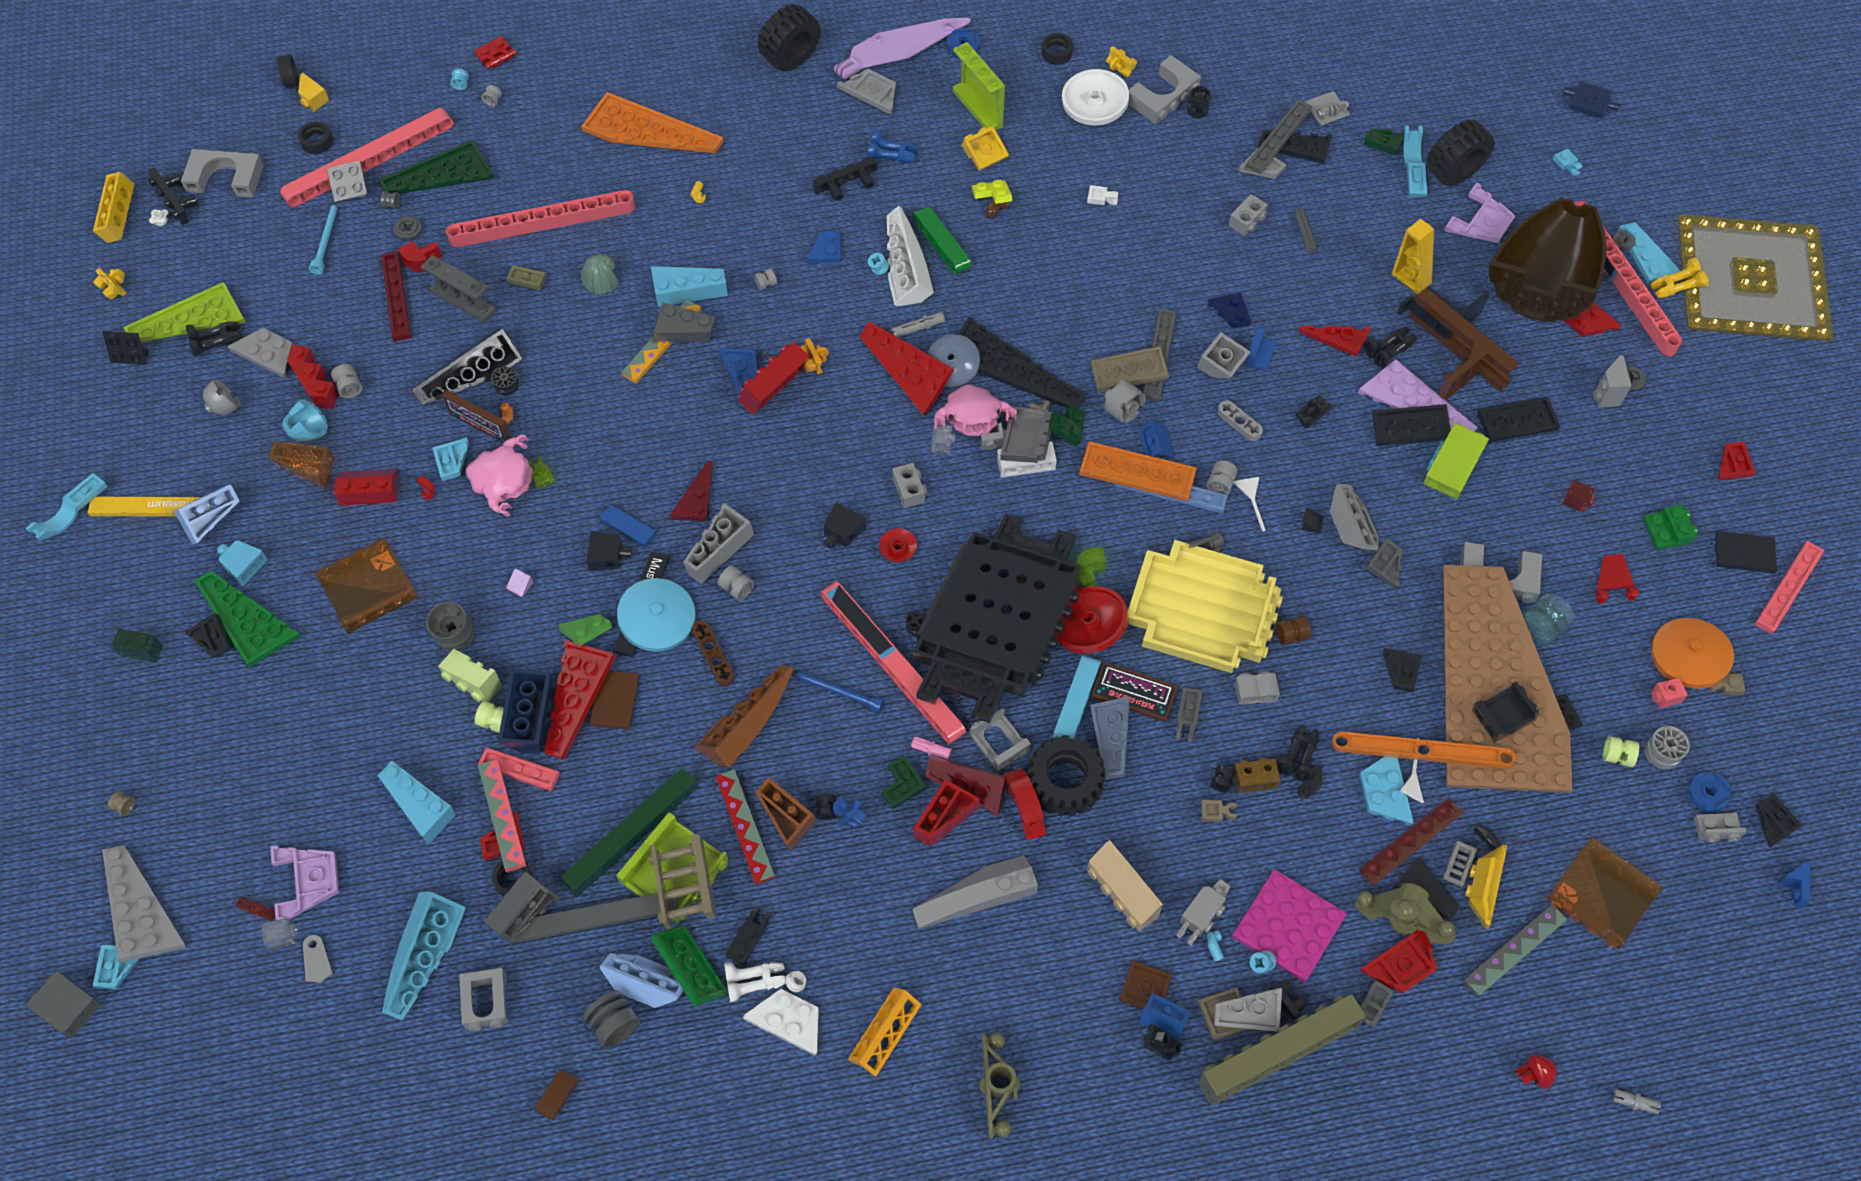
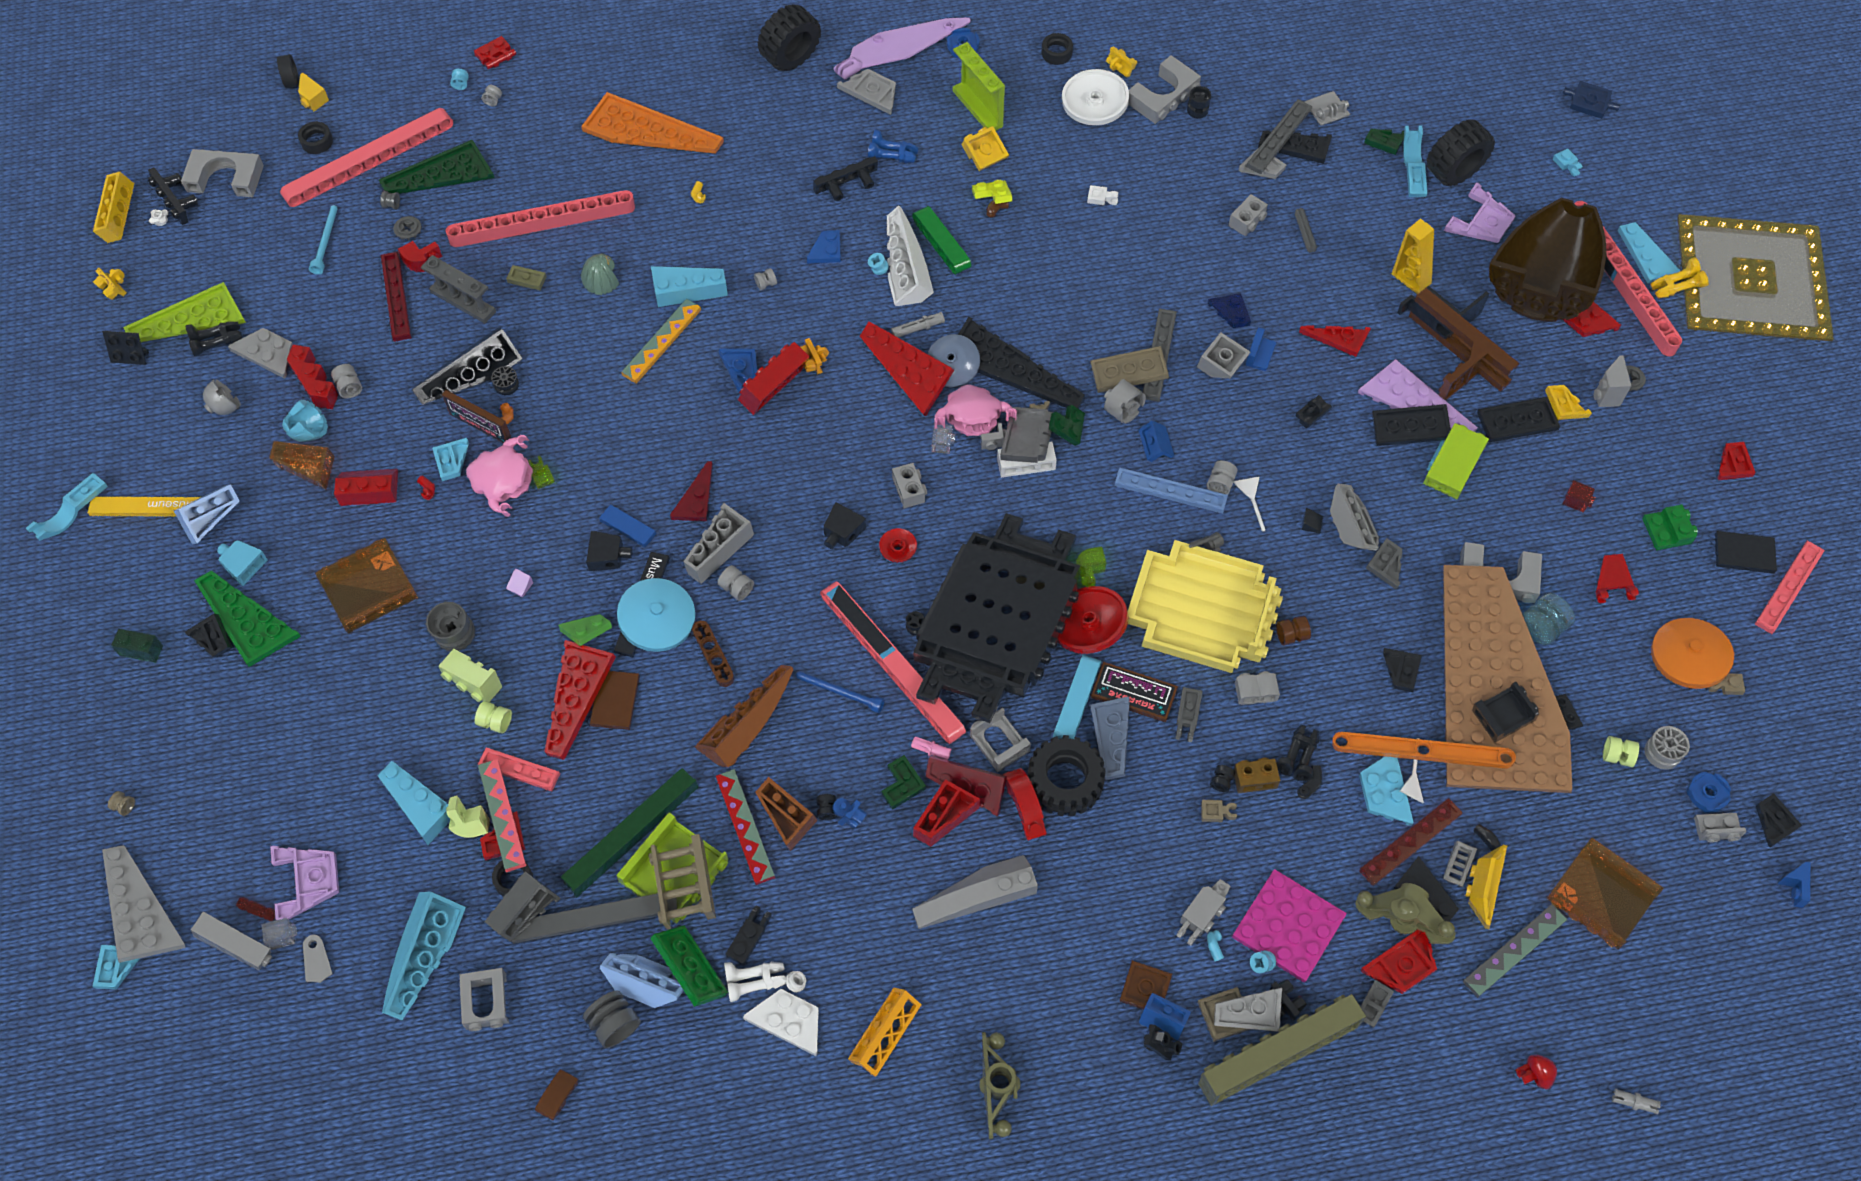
dark grey panel [25,971,101,1039] -> none
light grey hinge [327,160,367,202] -> none
dark blue slope [498,669,553,754] -> none
dark grey wedge [652,302,715,343] -> none
orange tile [1079,441,1197,502] -> none
tan slope [1087,840,1163,932] -> none
light grey beam [1218,400,1263,441] -> none
black piece [1364,327,1417,368] -> none
dark grey wheel [1613,230,1636,251] -> none
coral brick [1651,678,1688,709] -> none
none -> light grey slope [191,912,272,970]
none -> yellowish green brick [446,796,490,838]
none -> yellow wing [1545,385,1592,420]

